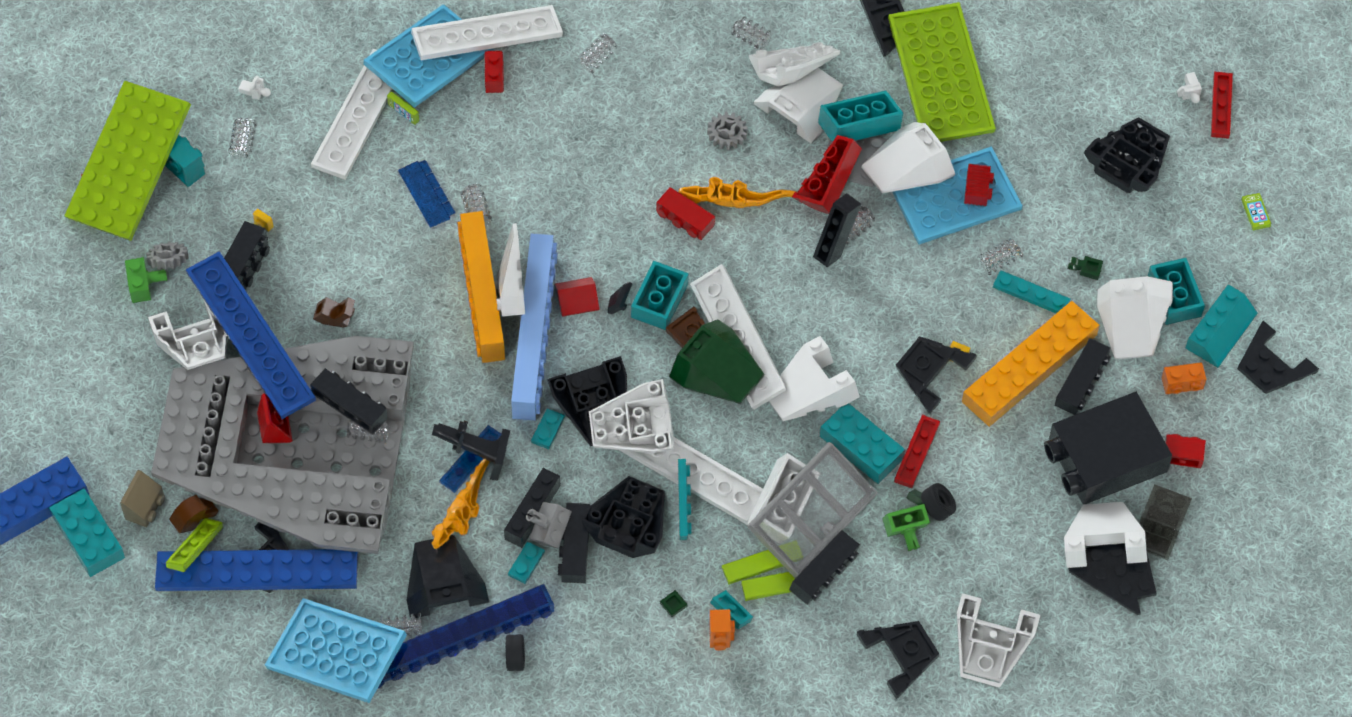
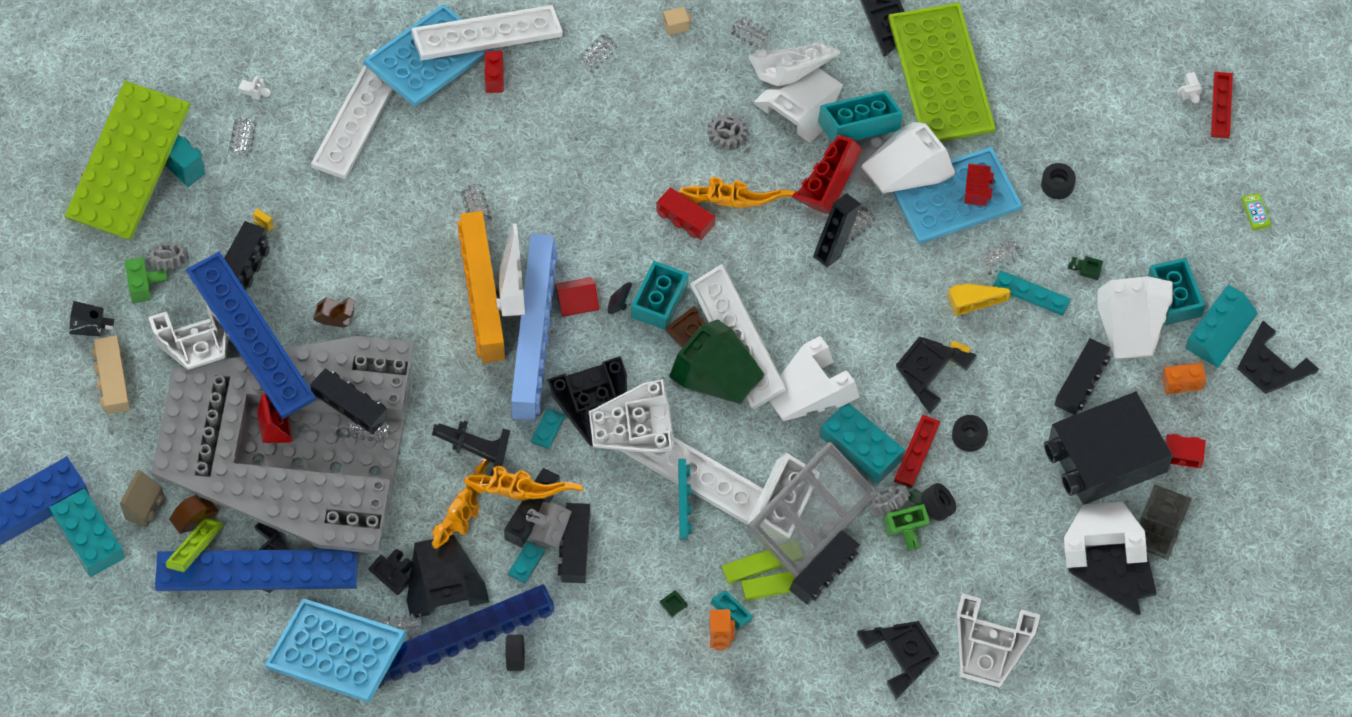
lime tile [387,91,419,125] -> none
clear blue windscreen [398,160,455,228] -> none
clear blue tile [439,425,501,493] -> none
black wedge [582,476,665,558] -> none
light orange brick [962,301,1100,427] -> none
black wedge [1084,117,1170,193] -> none
none -> black torso [69,301,115,337]
none -> tan brick [92,335,130,414]
none -> black plate [368,549,414,595]
none -> light orange animal [464,466,584,500]
none -> tan brick [663,7,692,35]
none -> light grey gear [868,485,910,517]
none -> yellow slope [947,283,1010,316]
none -> black tyre [952,415,988,452]
none -> black tyre [1041,163,1076,200]

